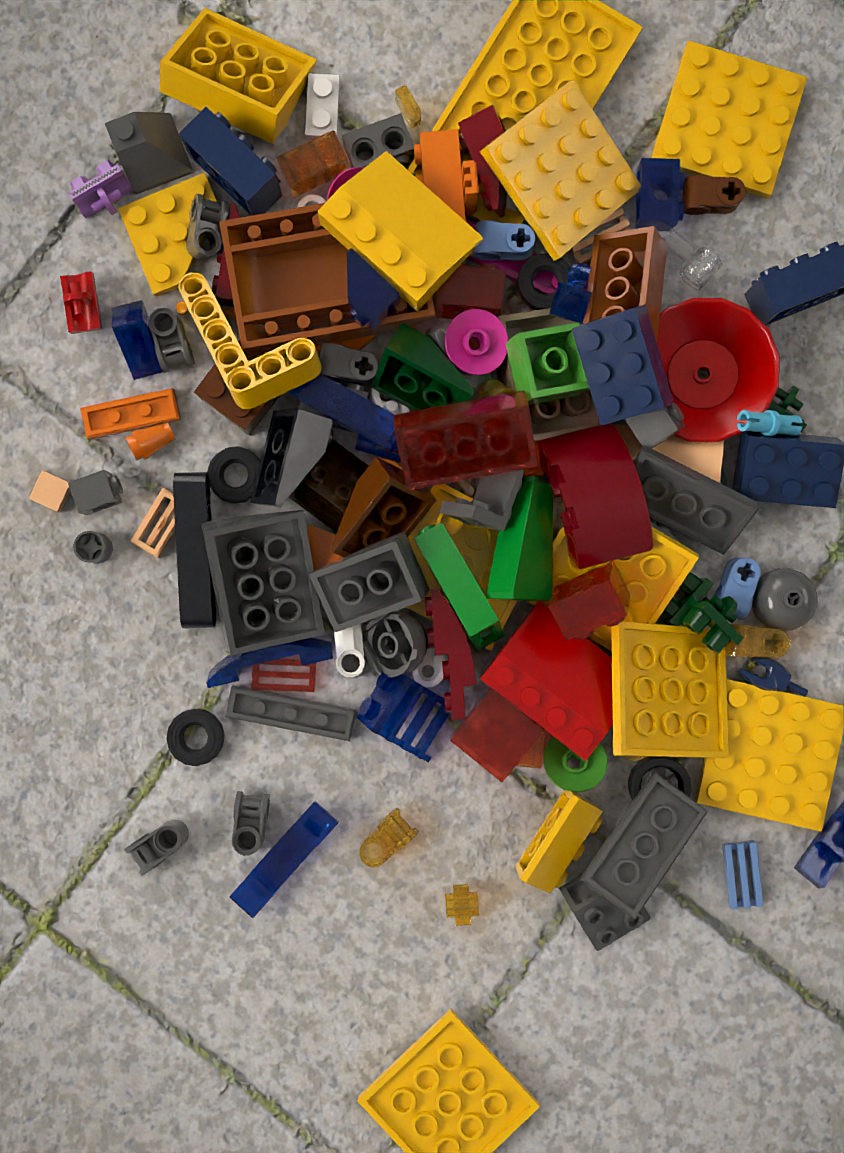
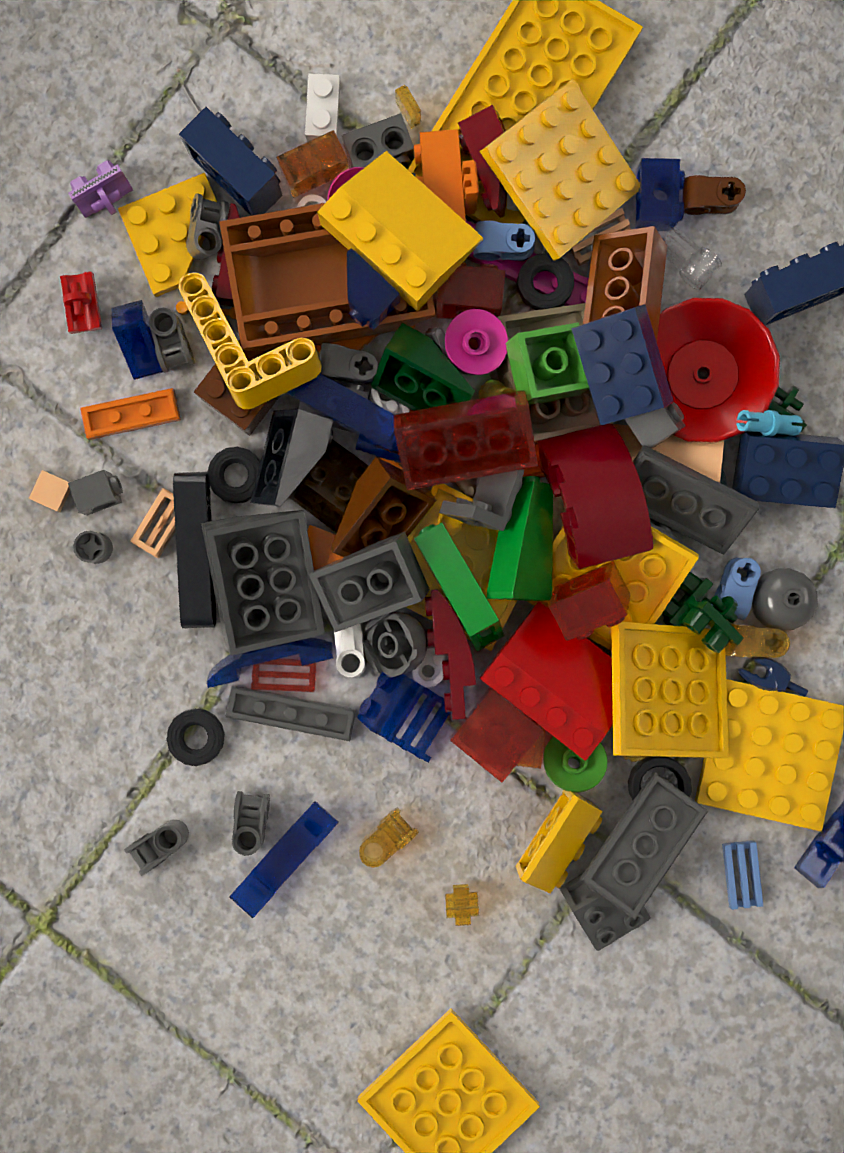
dark grey slope [105,112,194,195] -> none
orange cone [125,422,176,461] -> none
yellow slope [159,7,317,144] -> none
clear blue plate [549,263,592,324] -> none
yellow plate [649,40,807,199] -> none

